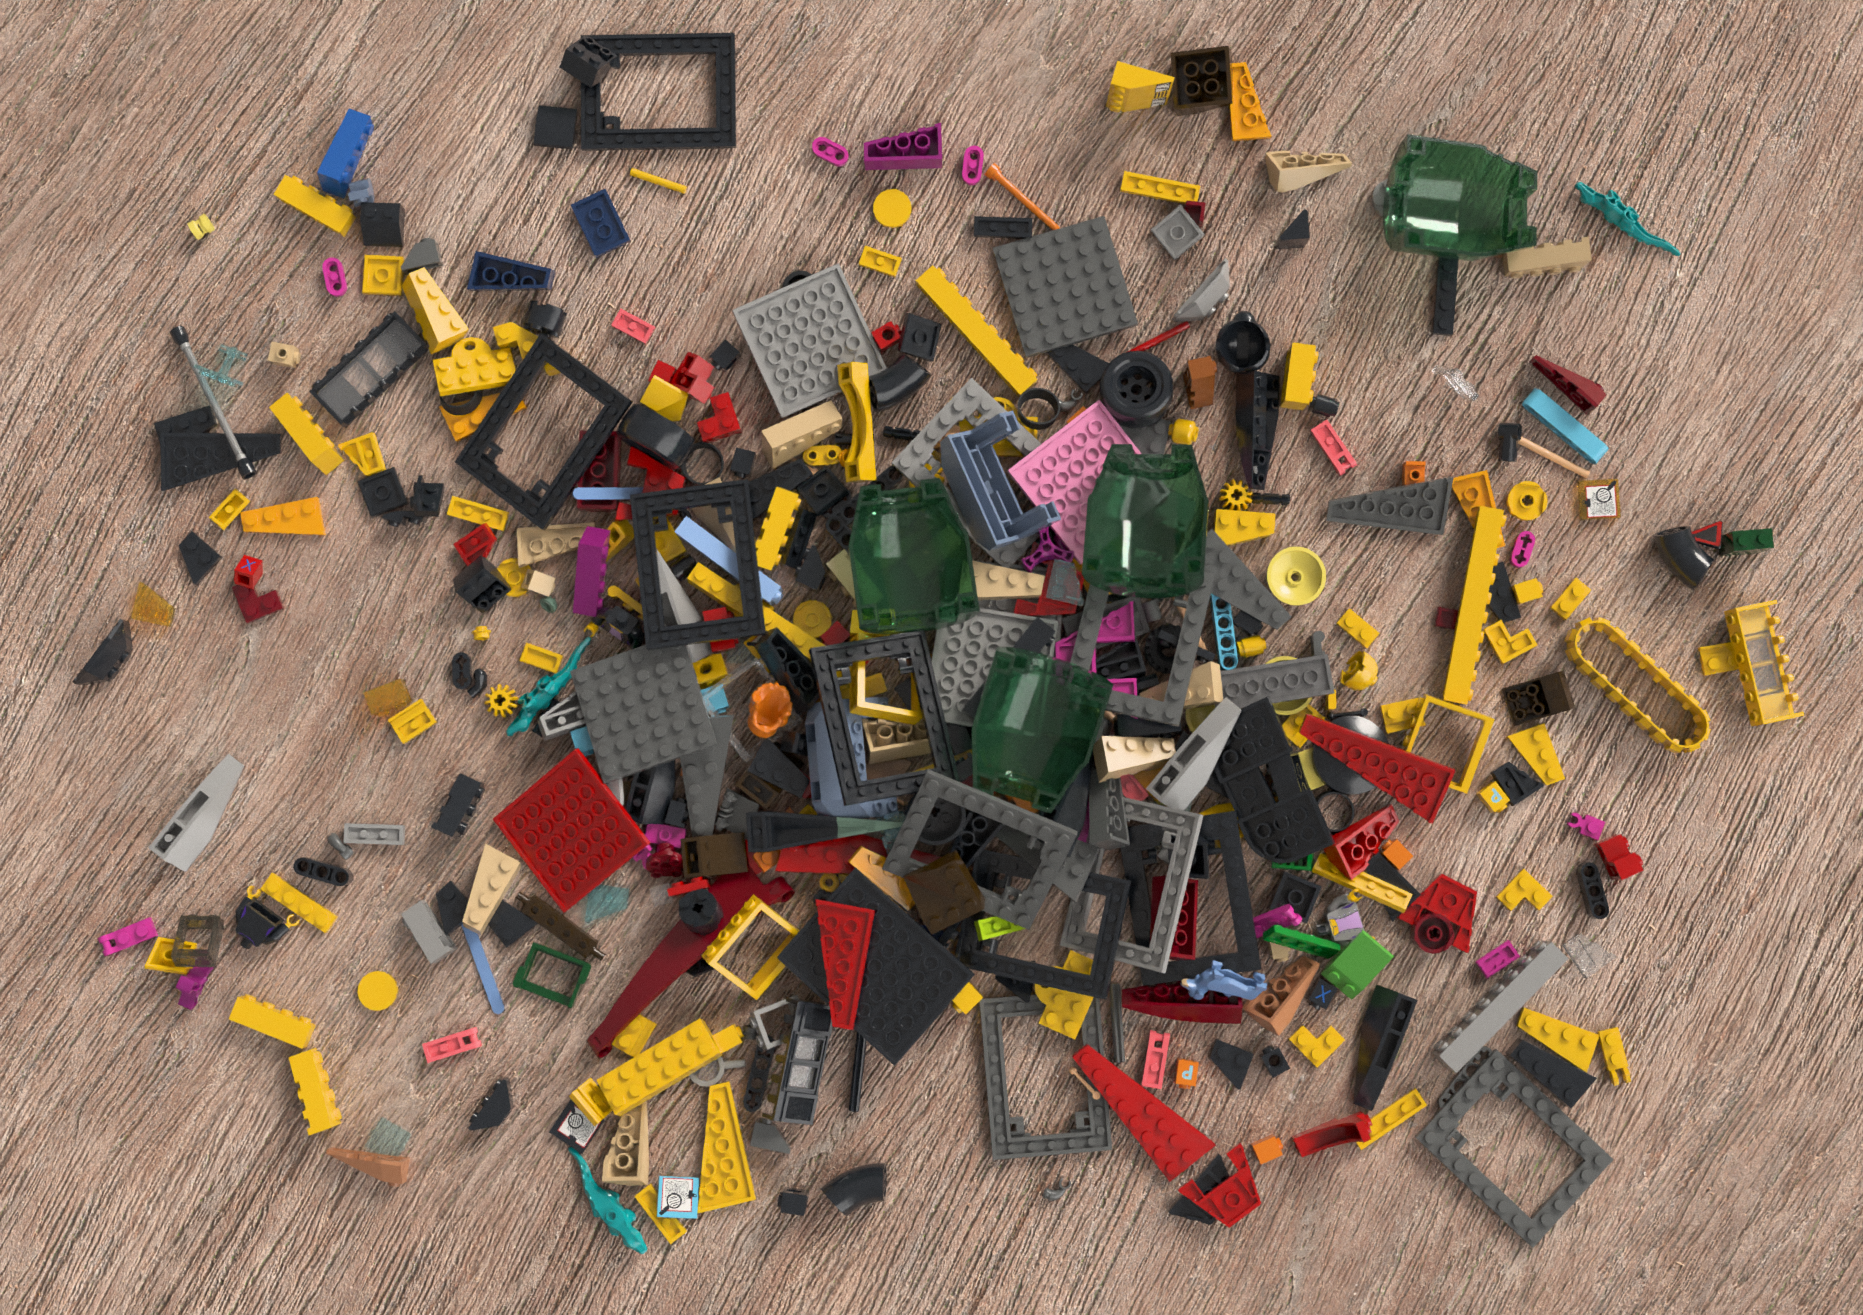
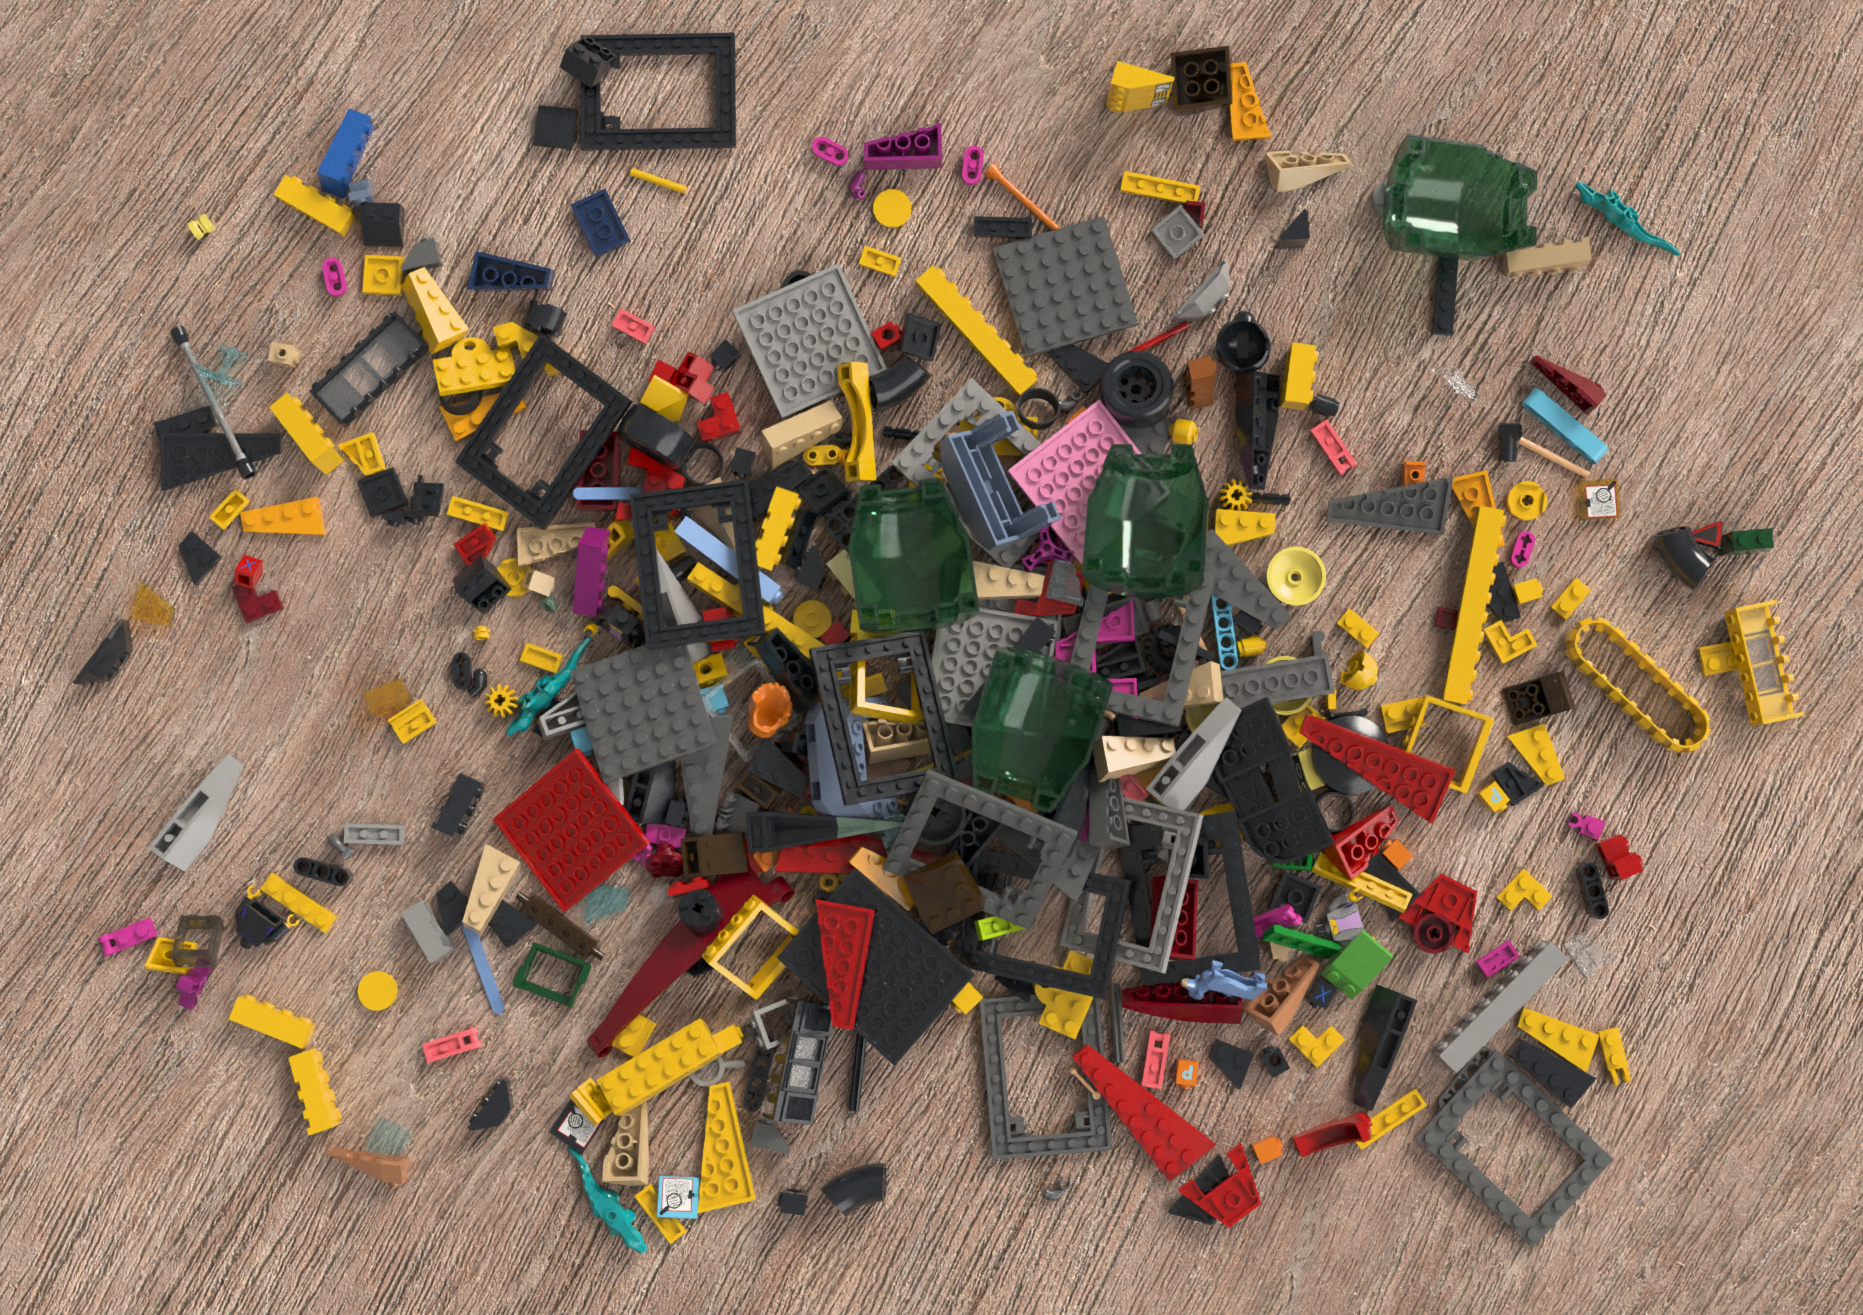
none -> magenta arm [849,171,866,200]

